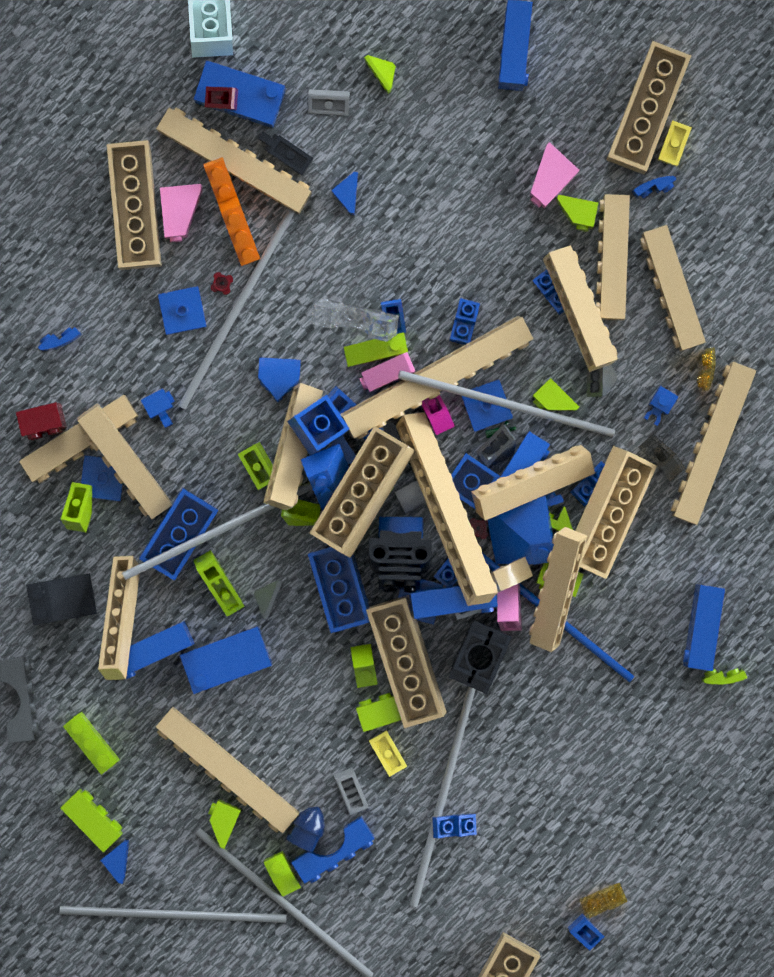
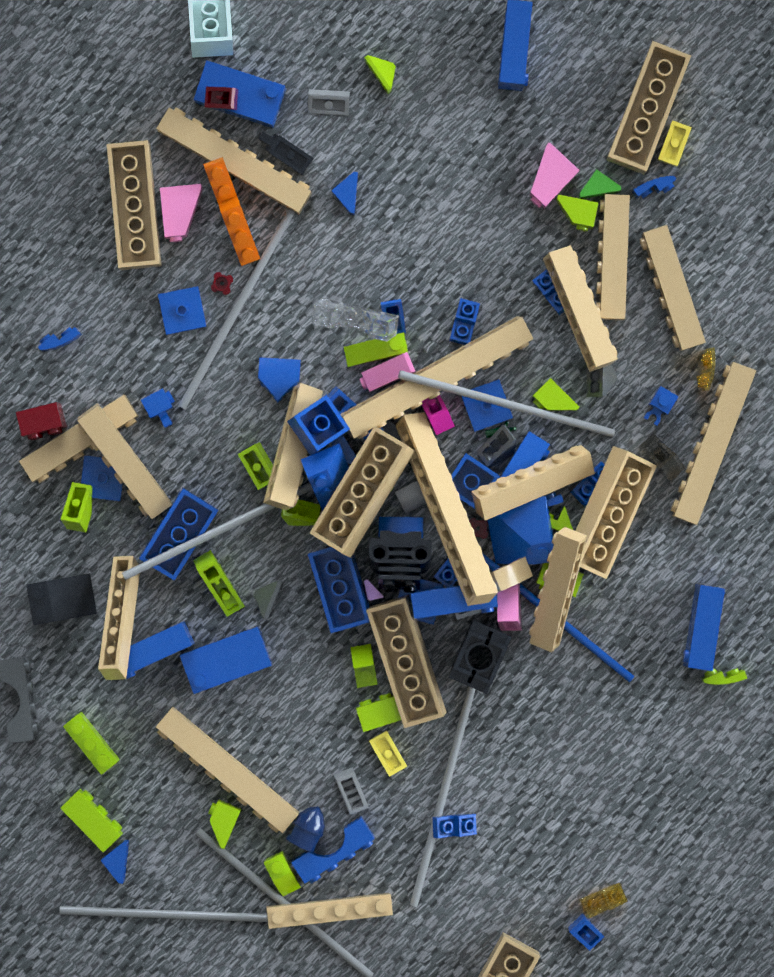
none -> tan brick [266,893,393,929]
none -> lavender slope [364,579,384,600]
none -> bright green slope [578,169,621,199]

